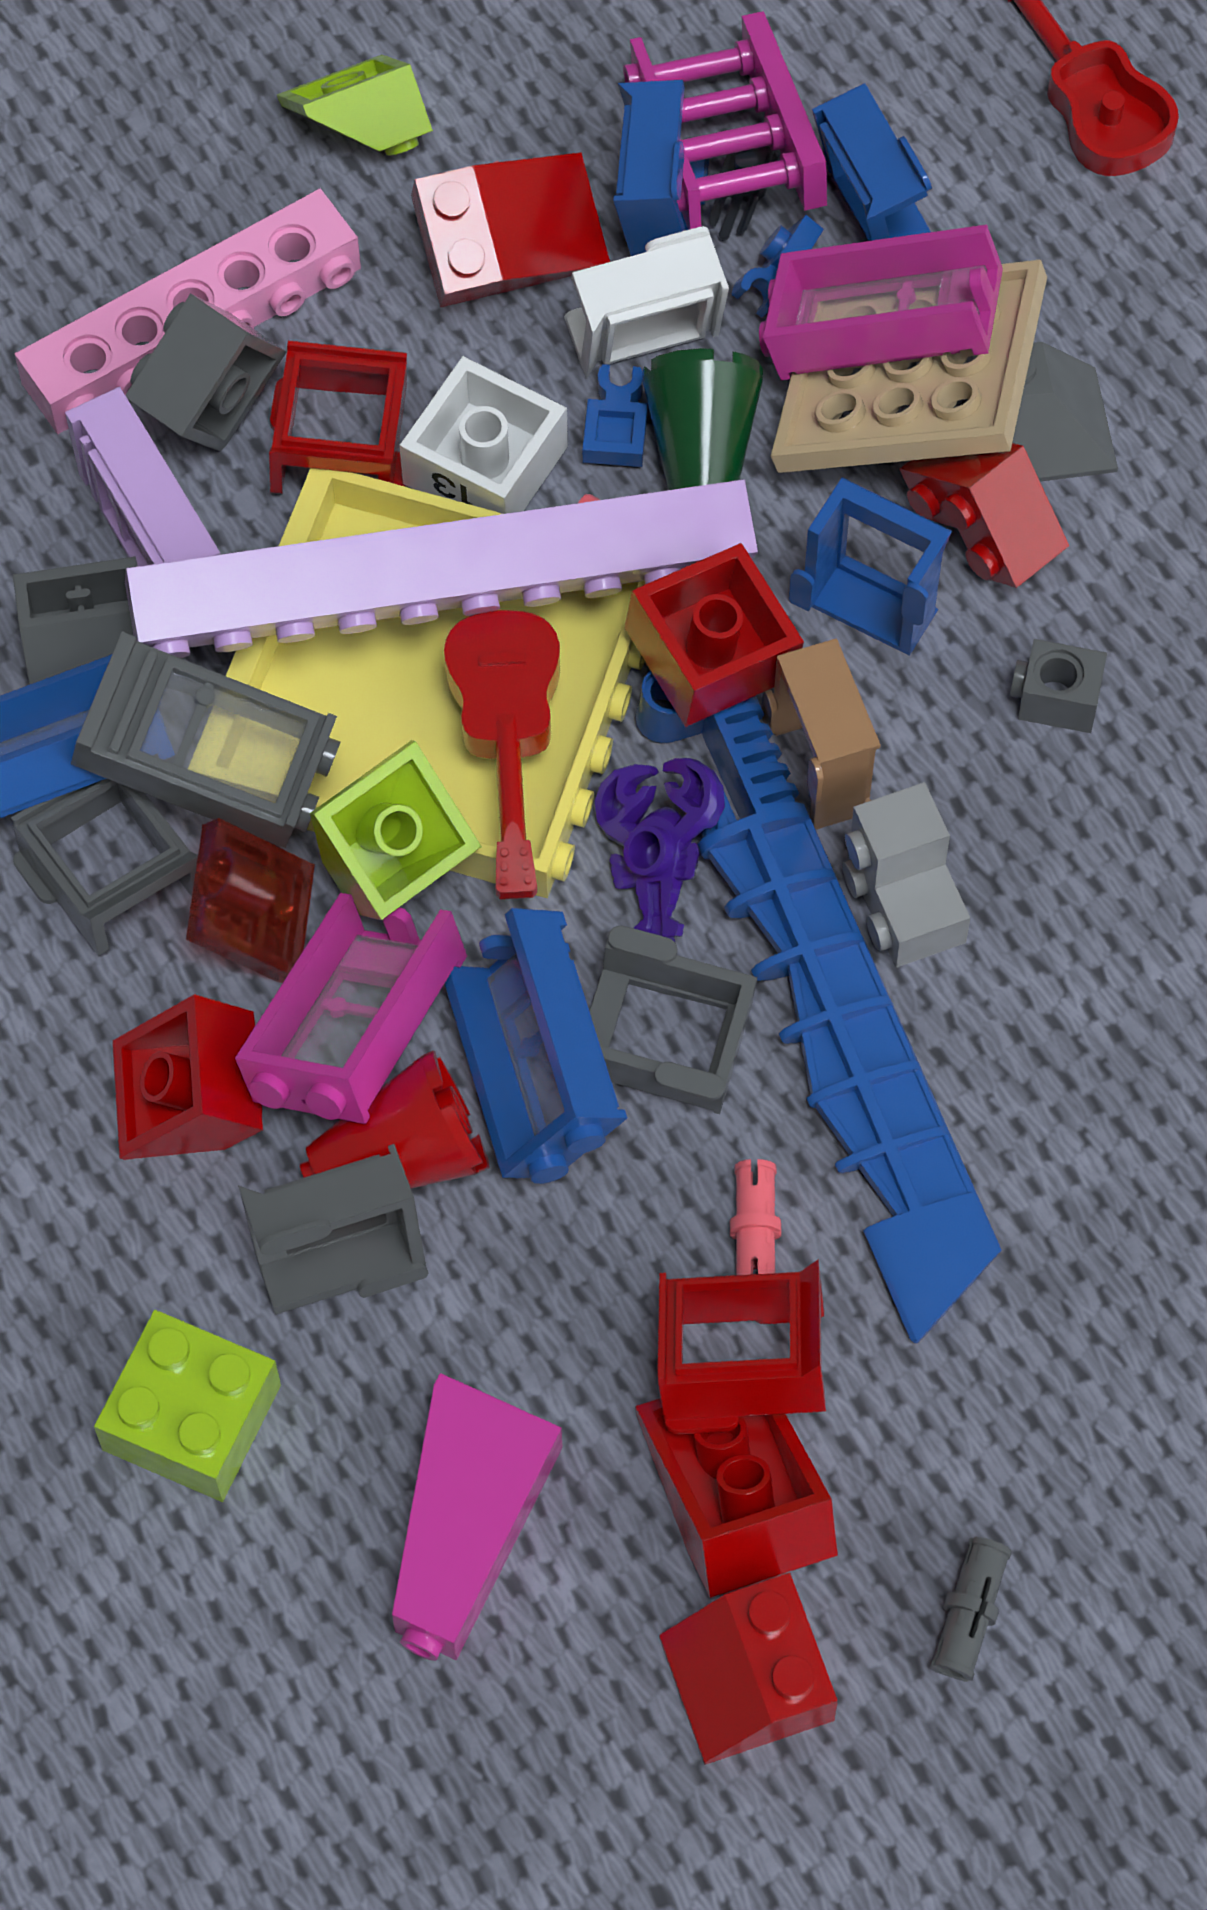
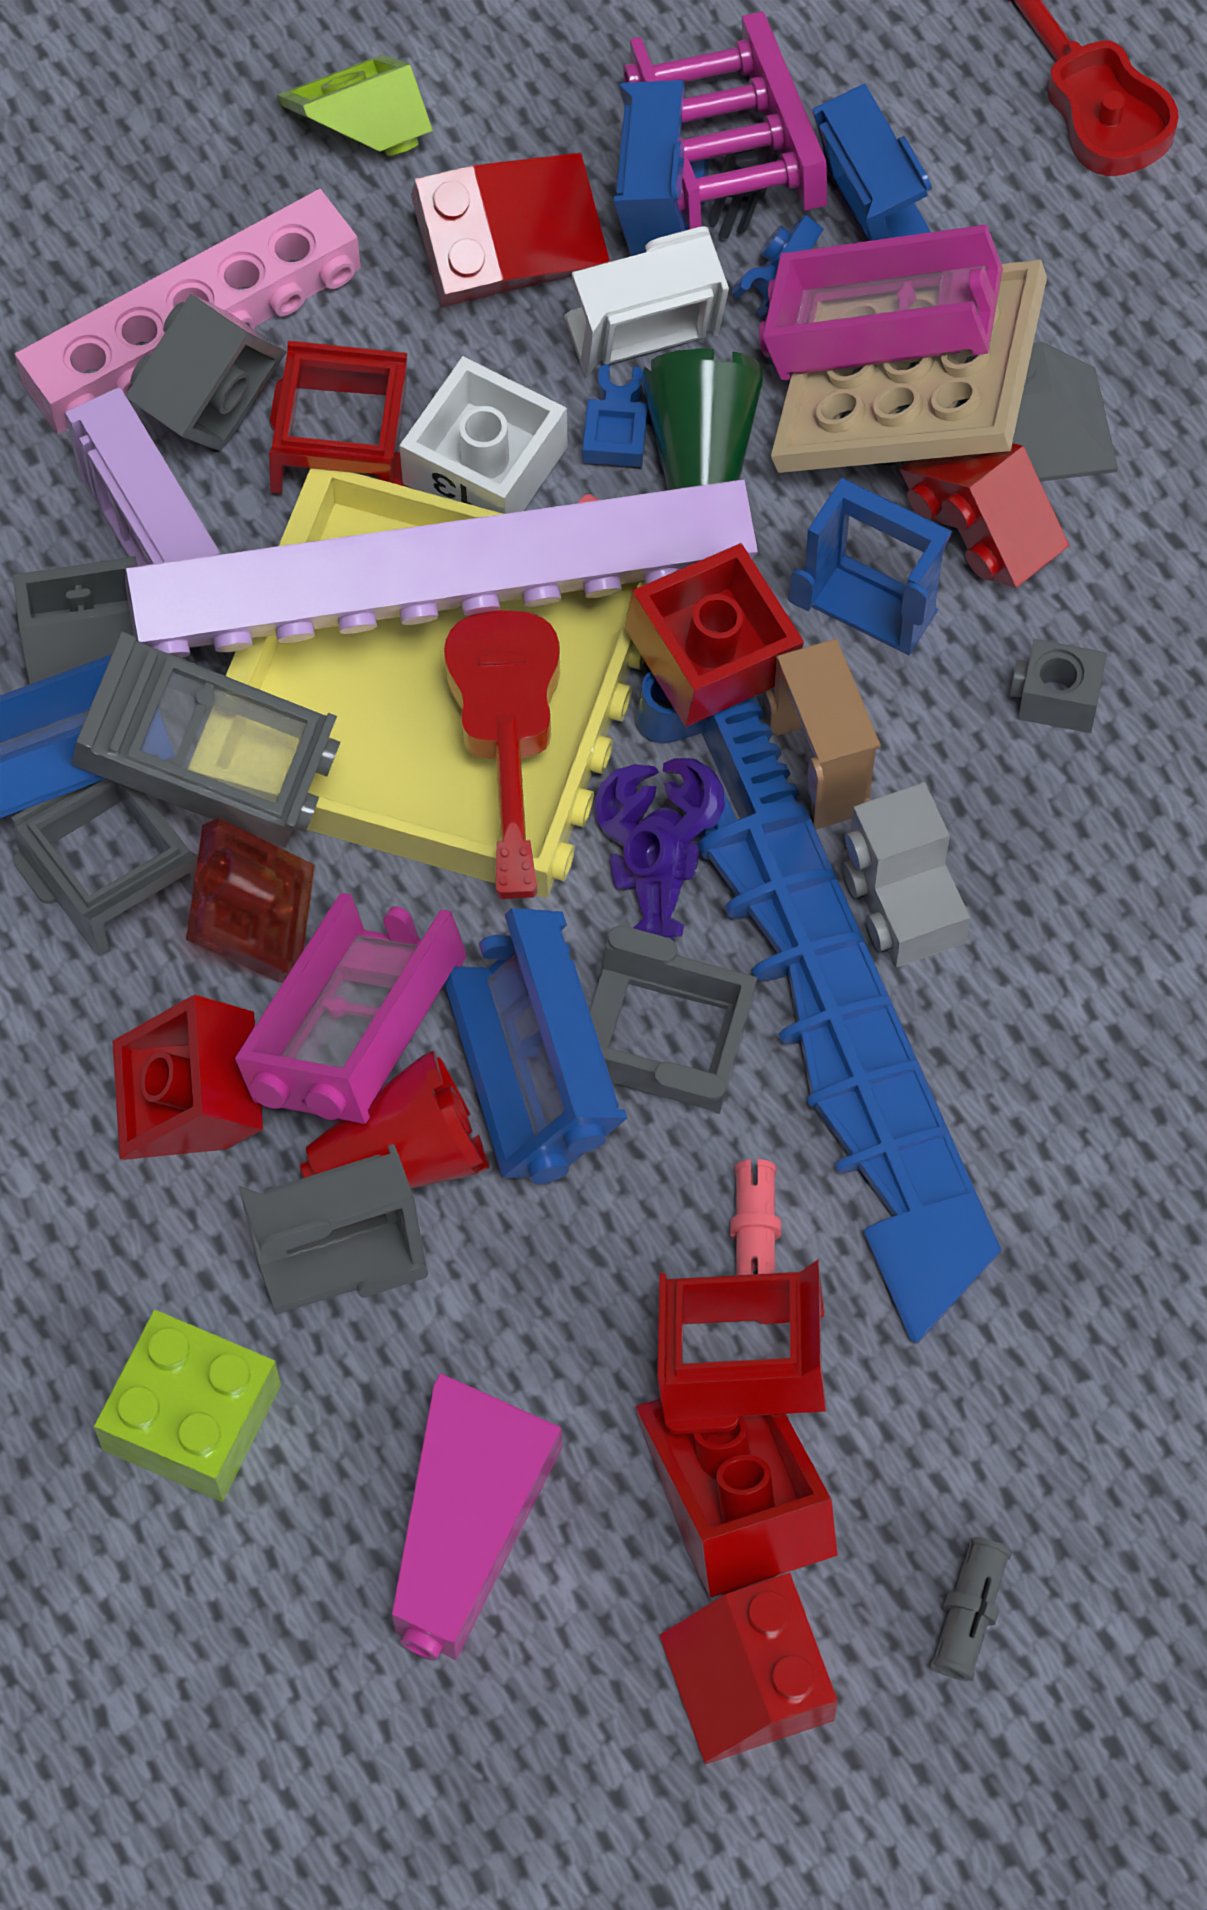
lime slope [310,740,482,920] -> none

